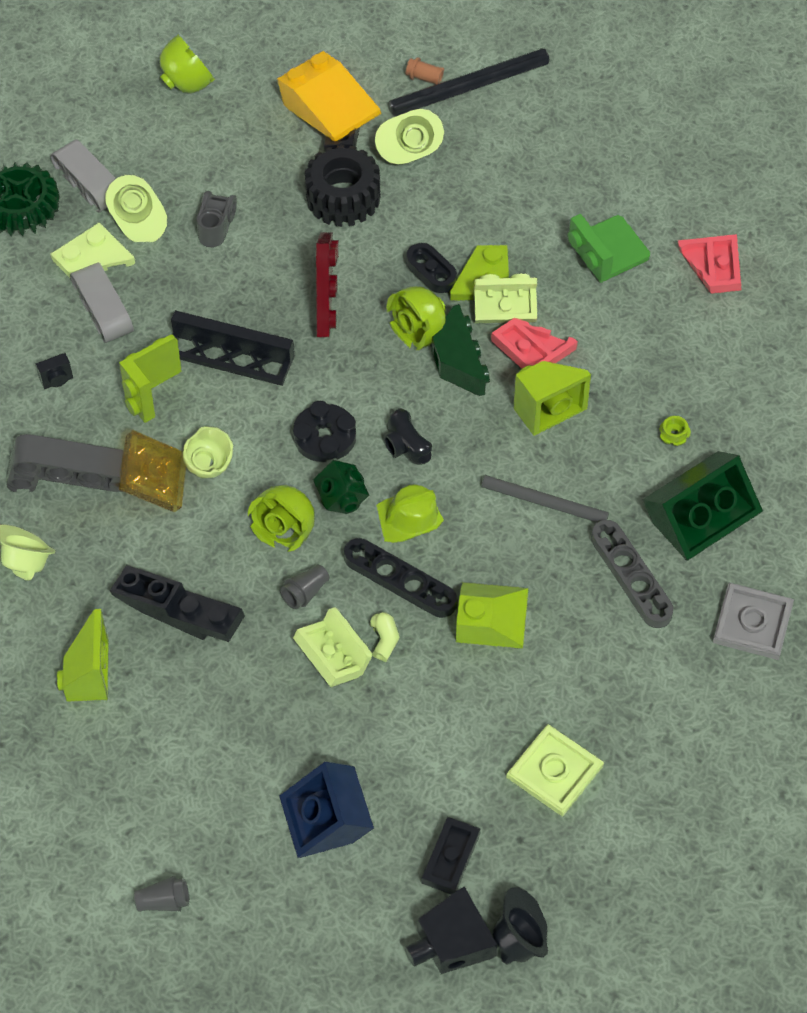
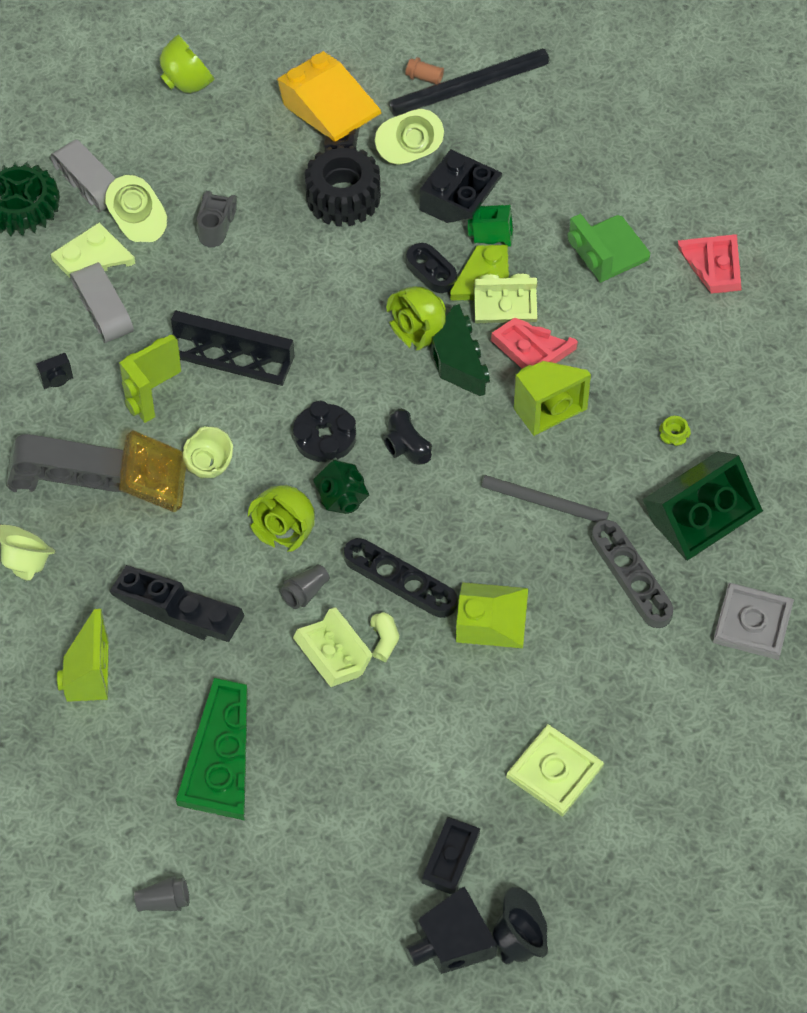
dark blue slope [279,762,374,858] -> none
dark red plate [316,232,339,337] -> none
lime piece [376,485,444,543] -> none
none -> green wing [176,678,248,821]
none -> black slope [420,149,502,223]
none -> green brick [468,205,514,247]

